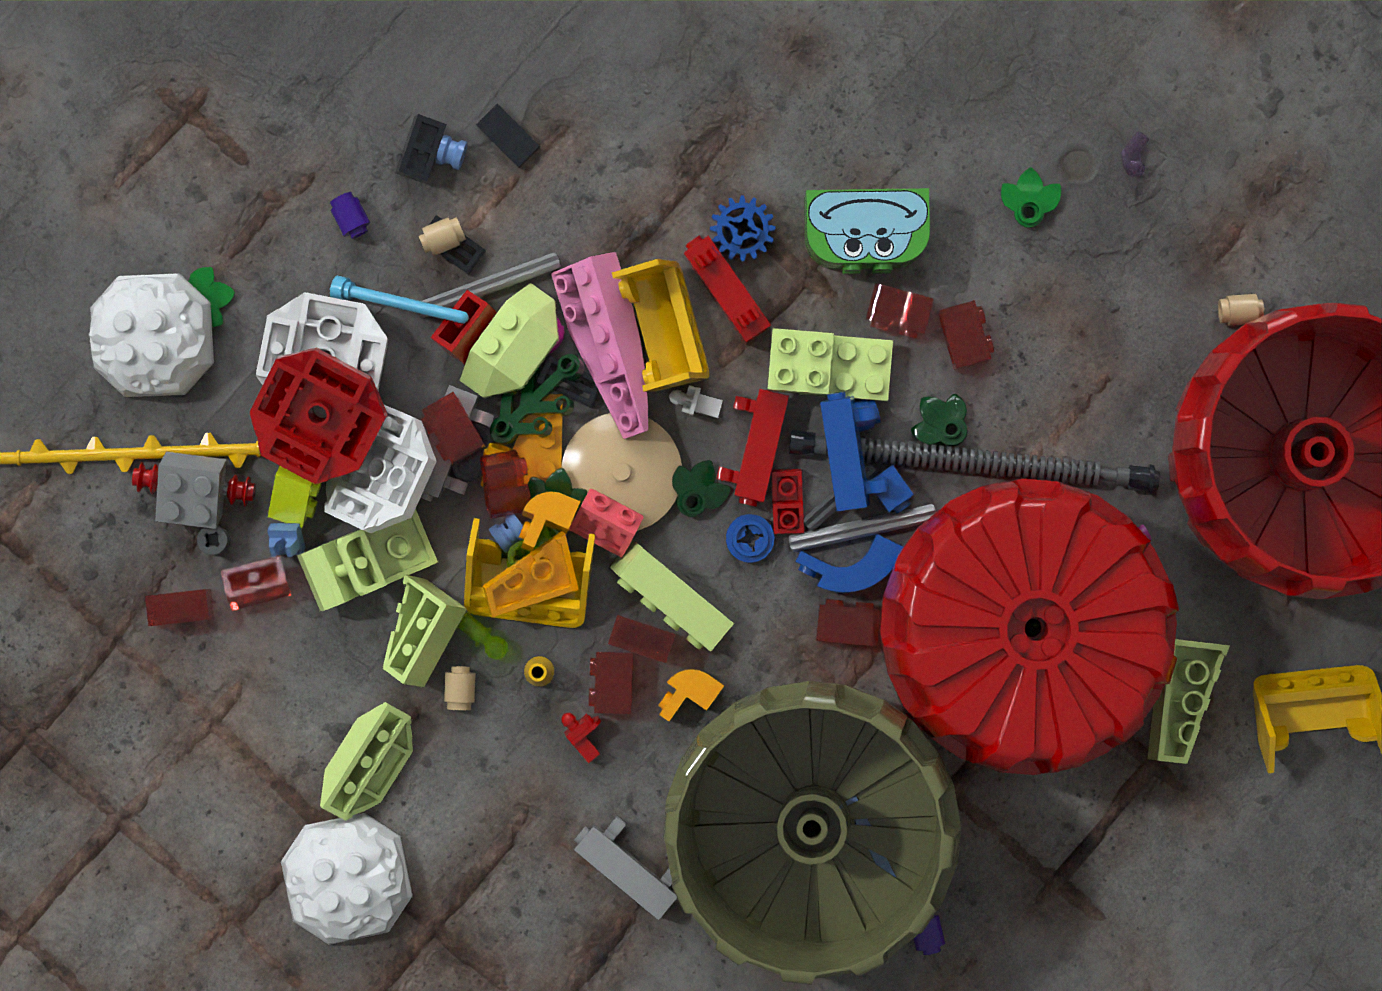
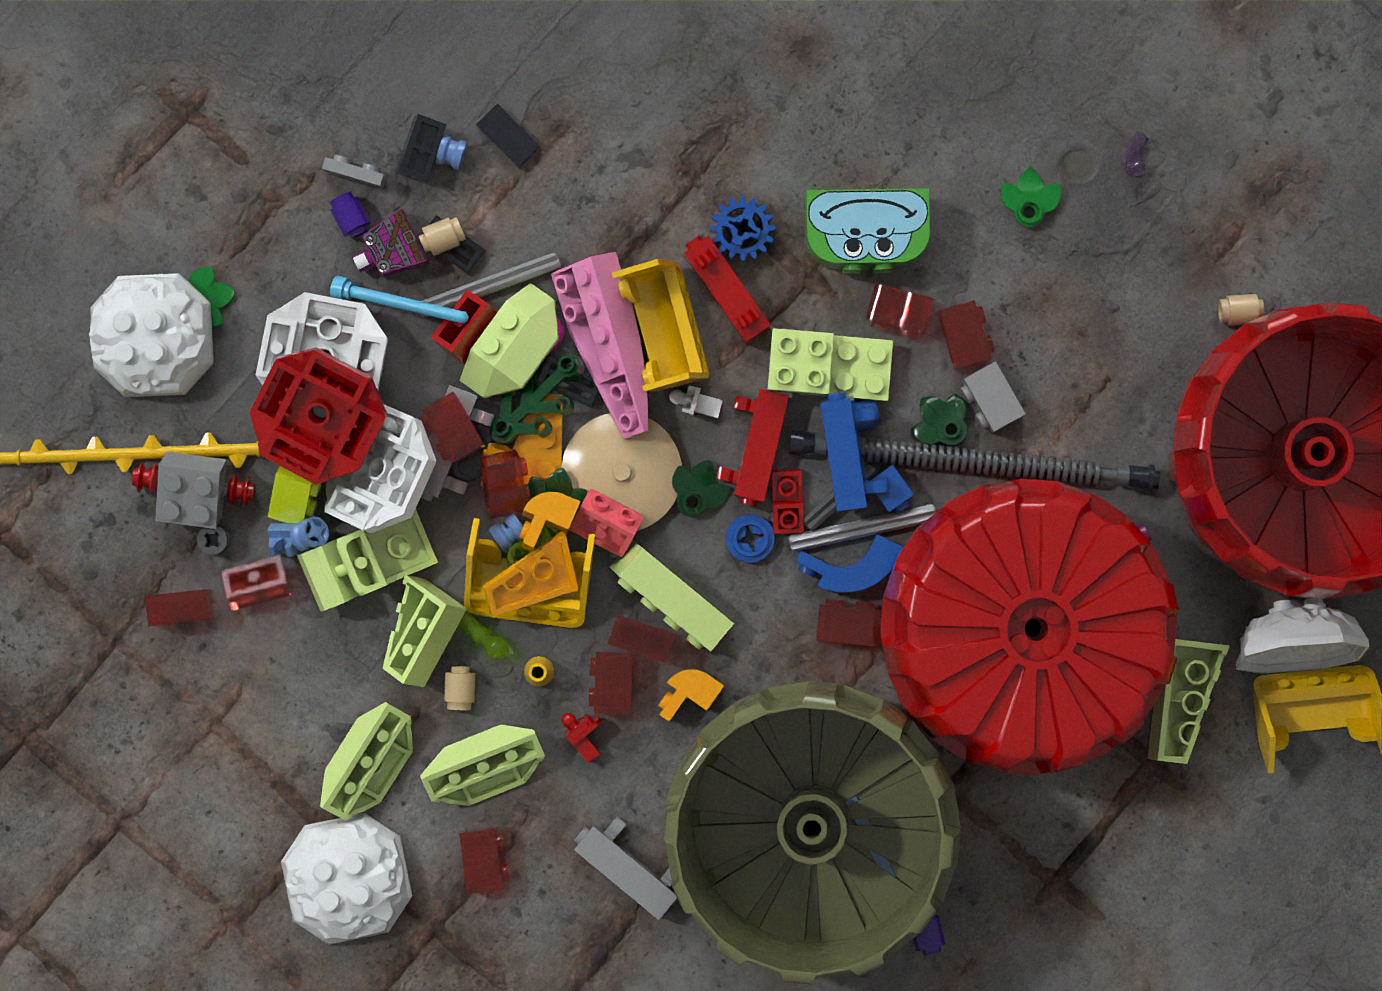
none -> medium blue wheel [290,516,329,552]
none -> light grey plate [322,155,386,189]
none -> torso [352,208,430,277]
none -> yellowish green wedge [420,725,545,806]
none -> clear red brick [459,826,510,894]
none -> light grey brick [960,361,1025,433]
none -> white rock [1236,598,1369,674]

